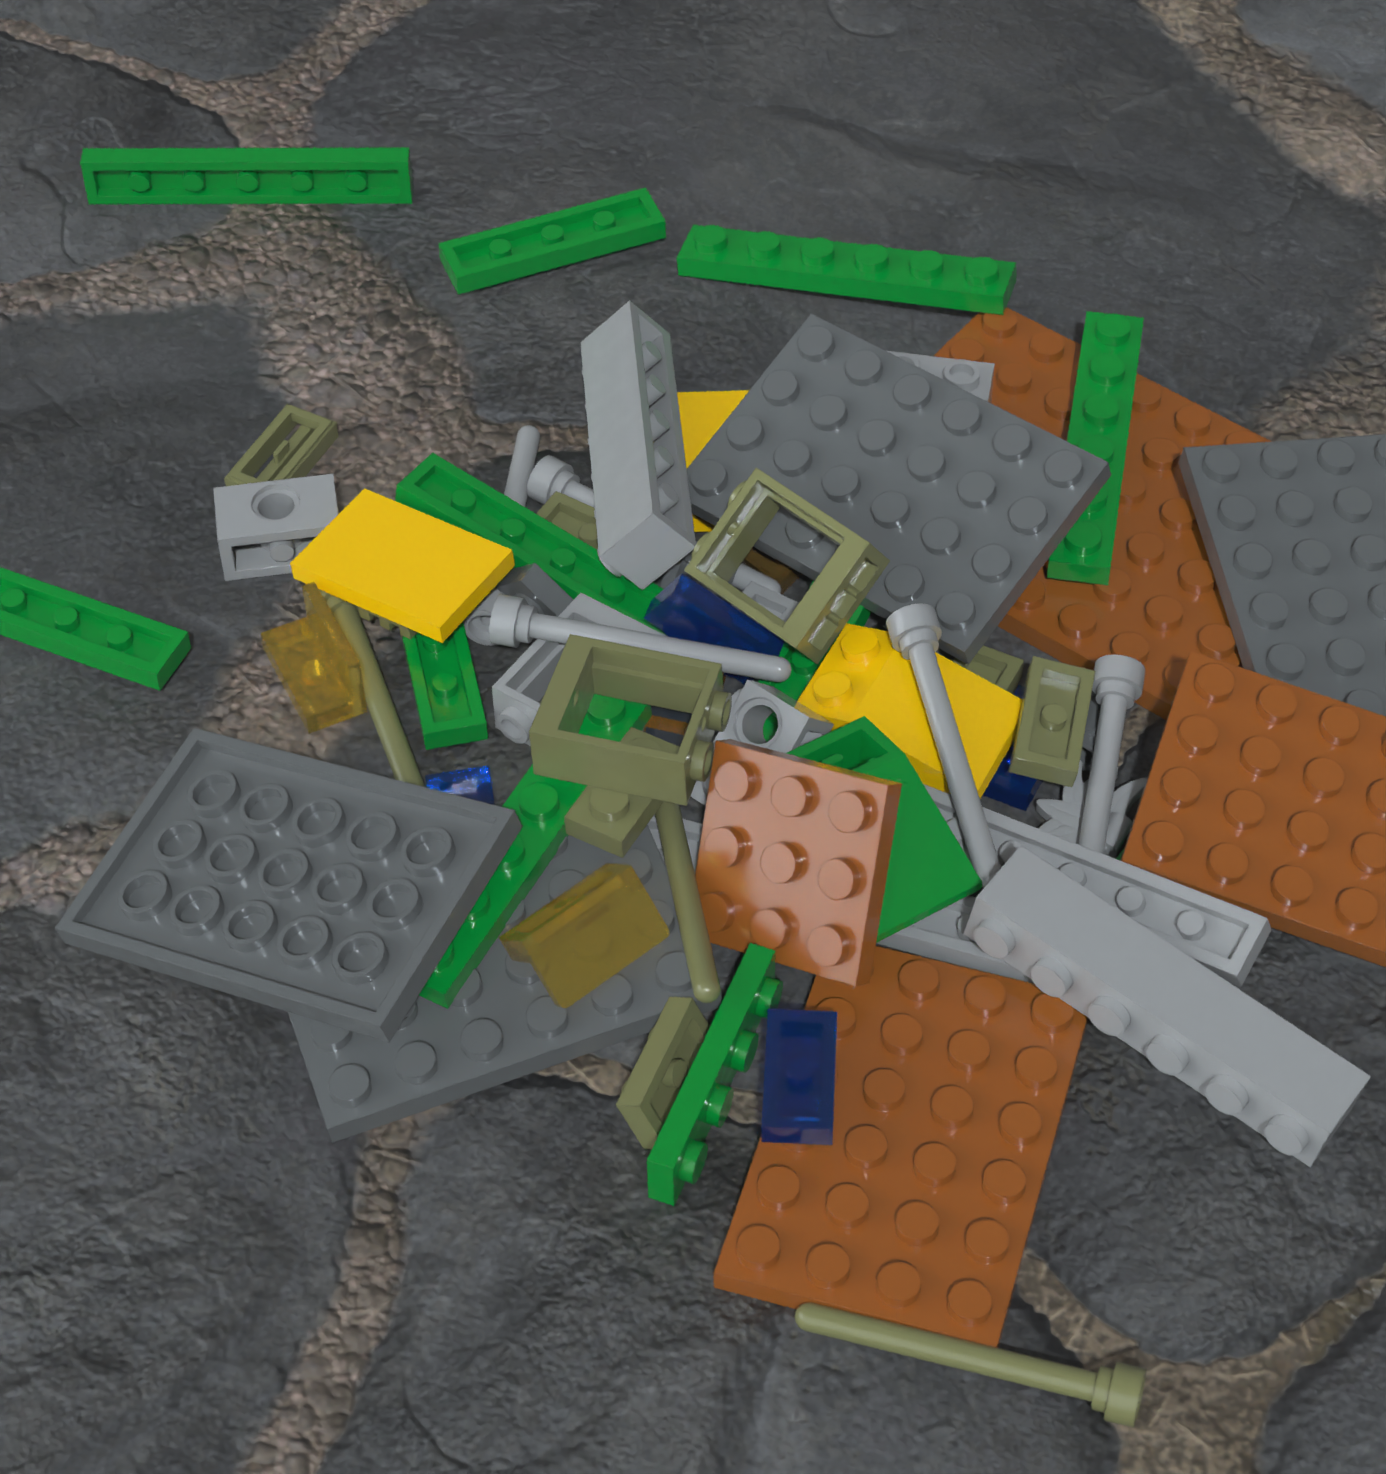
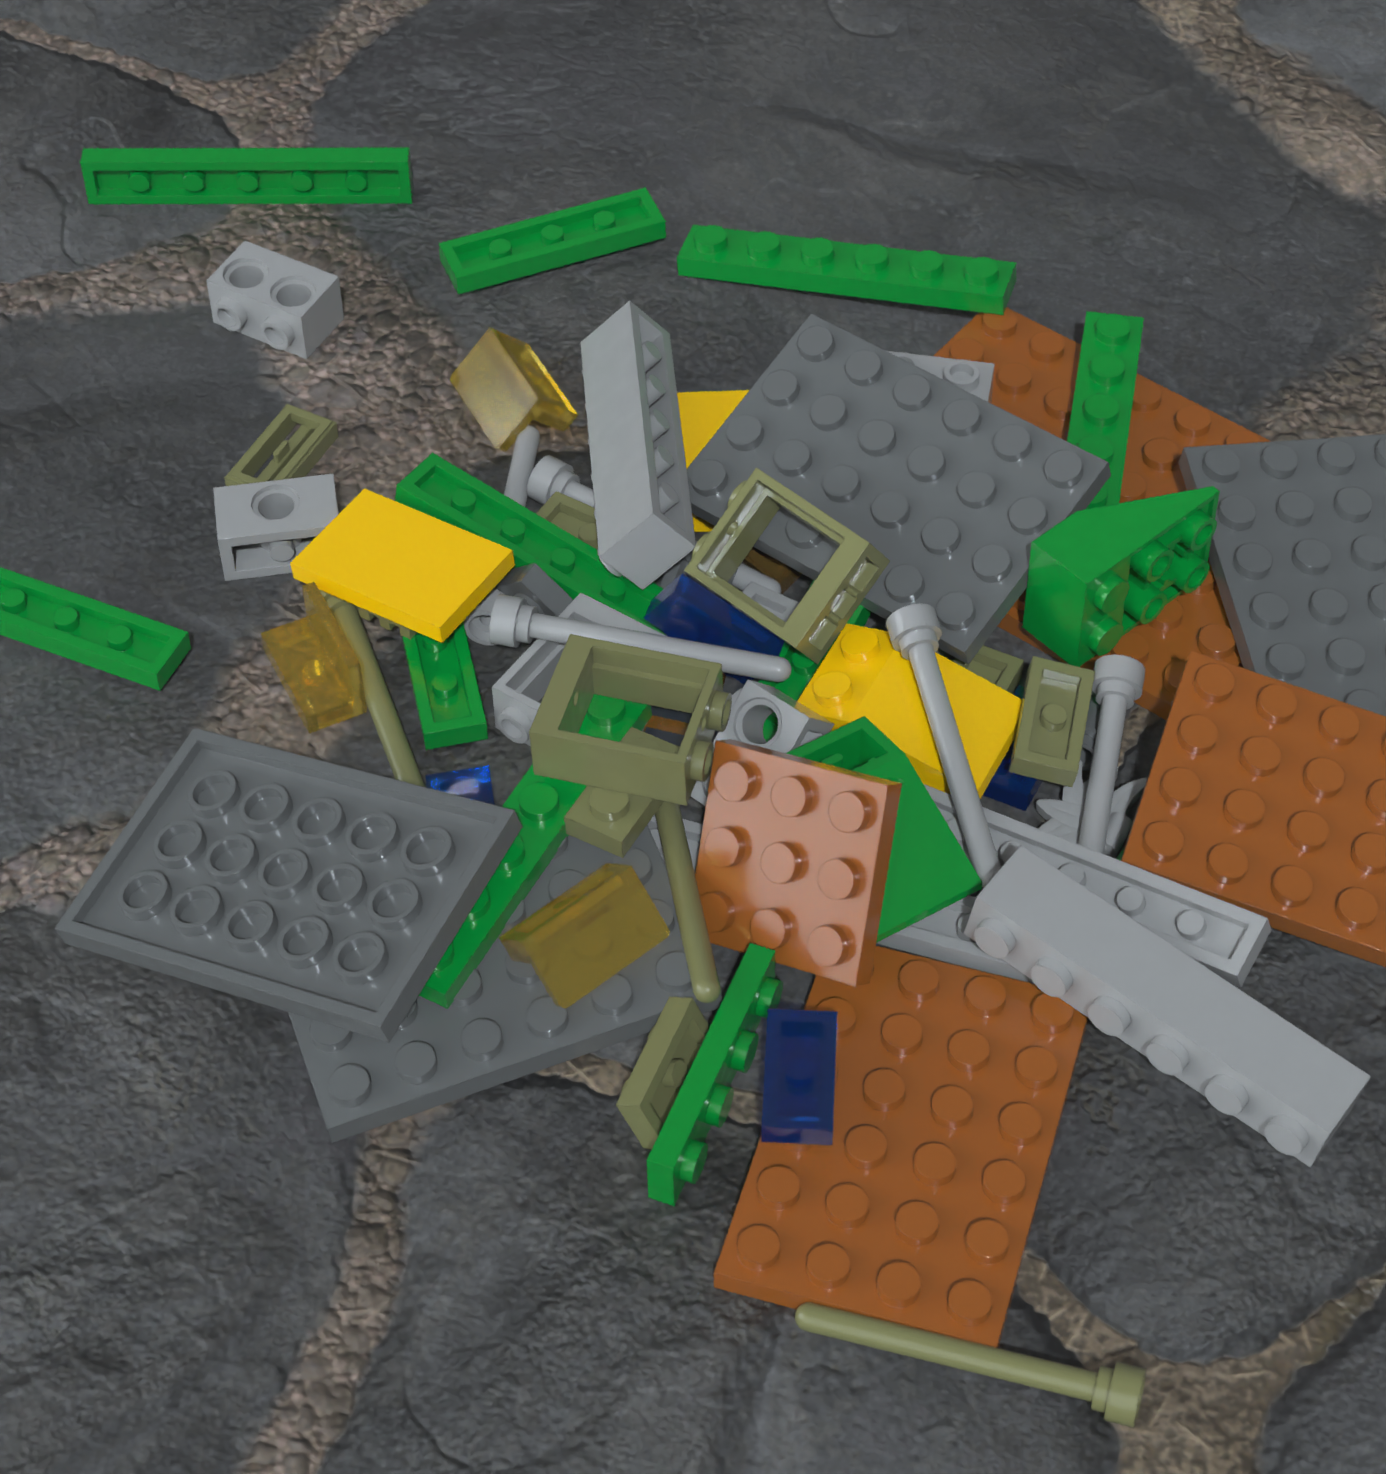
none -> light grey brick [206,241,344,359]
none -> clear yellow panel [450,327,578,451]
none -> green slope [1022,486,1220,667]

